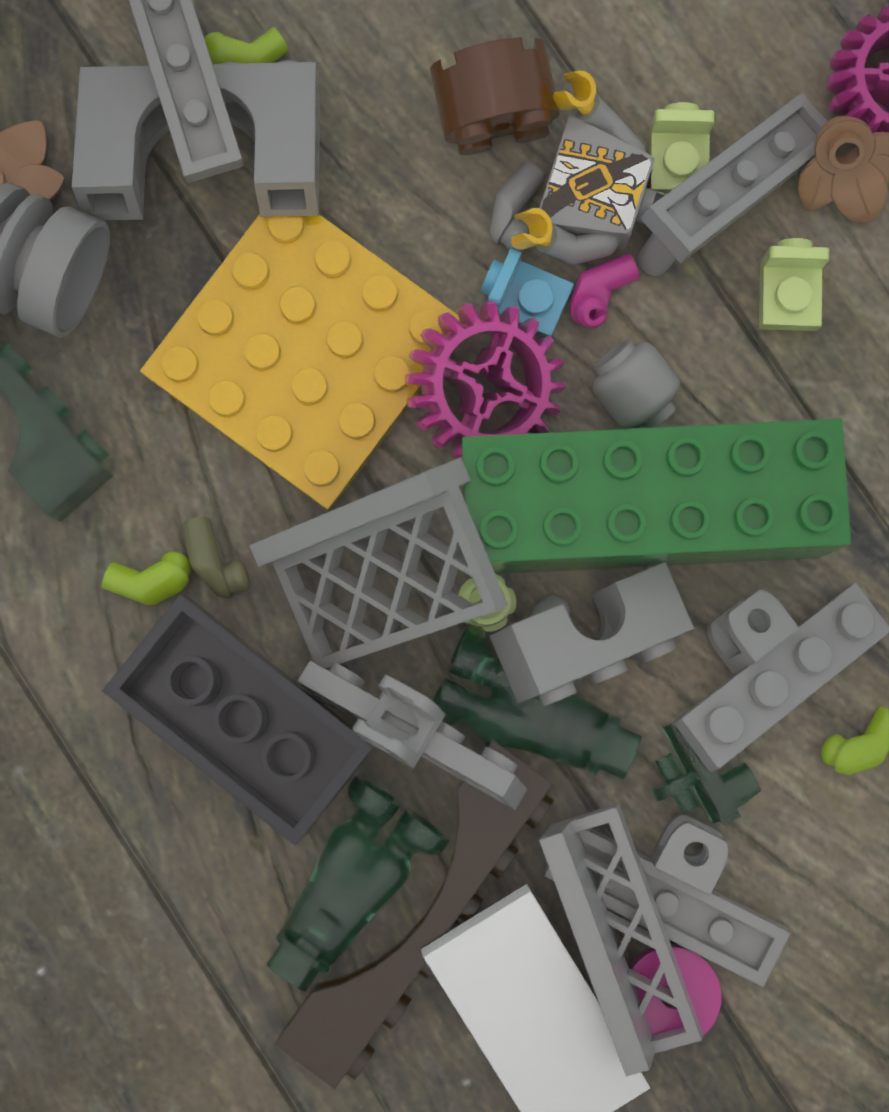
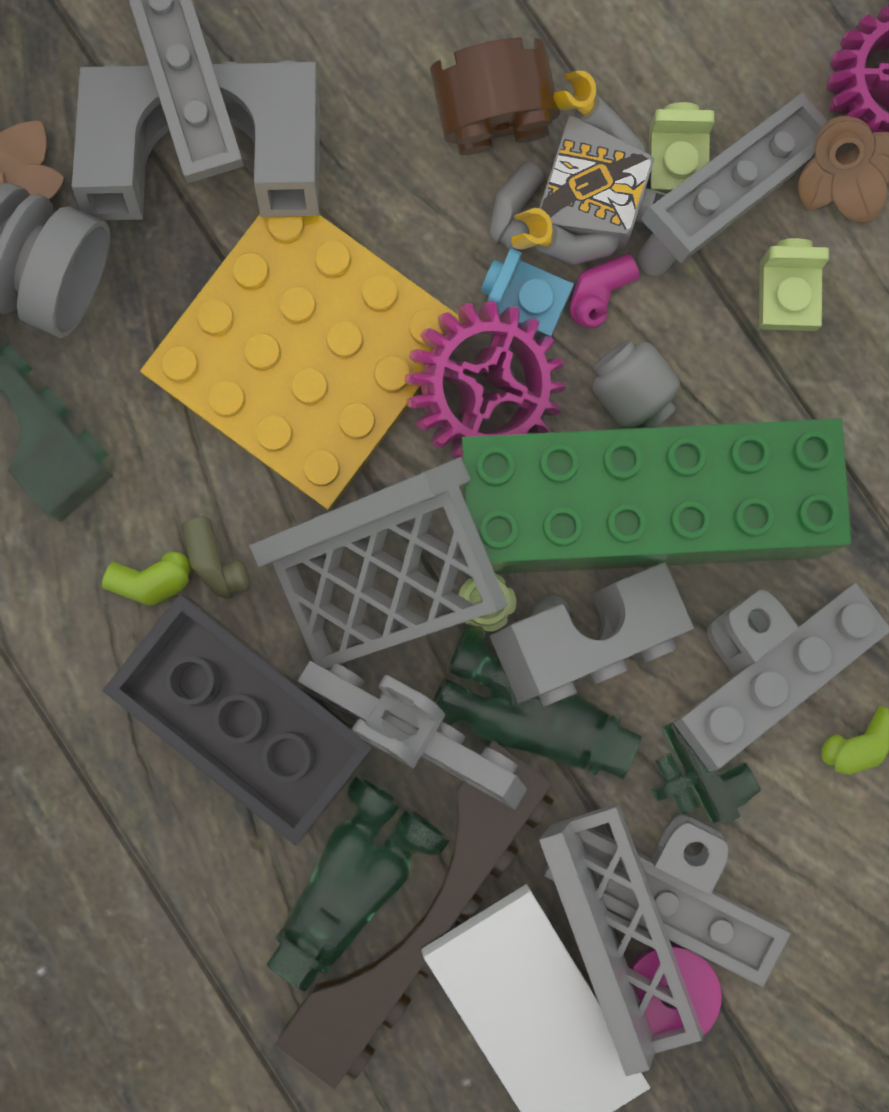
lime arm [204,27,290,64] -> none

